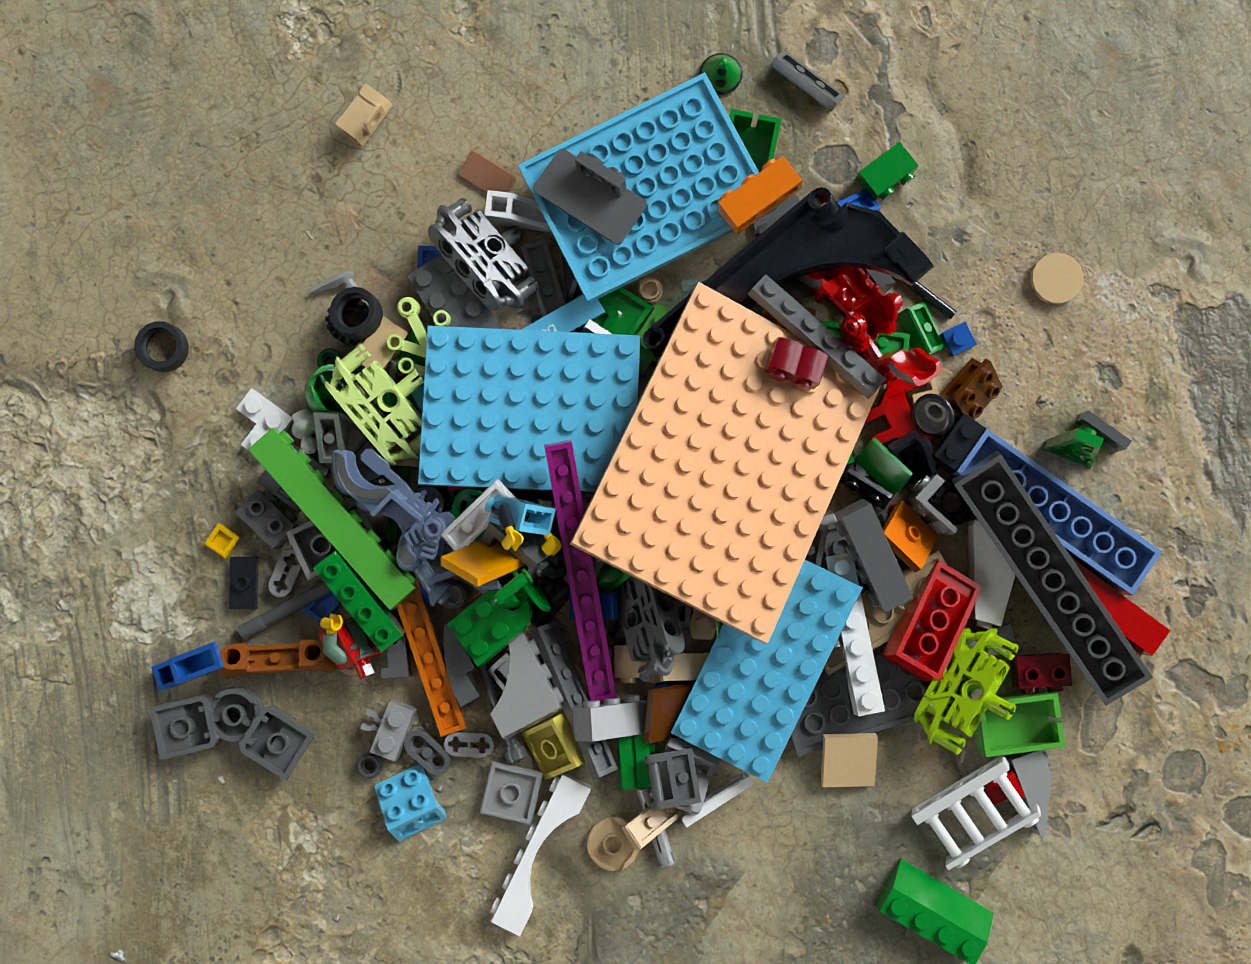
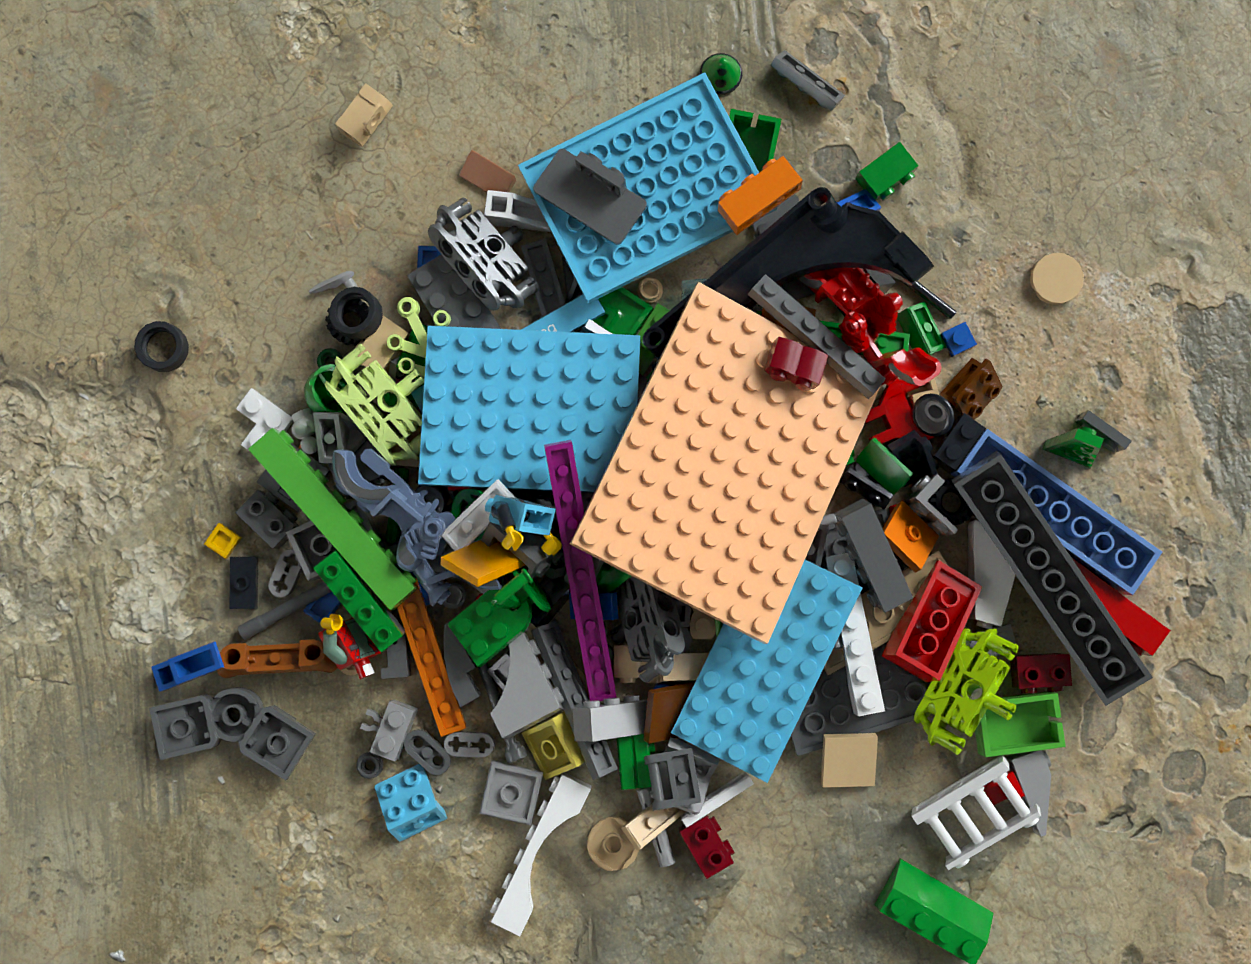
none -> dark red brick [679,815,735,879]

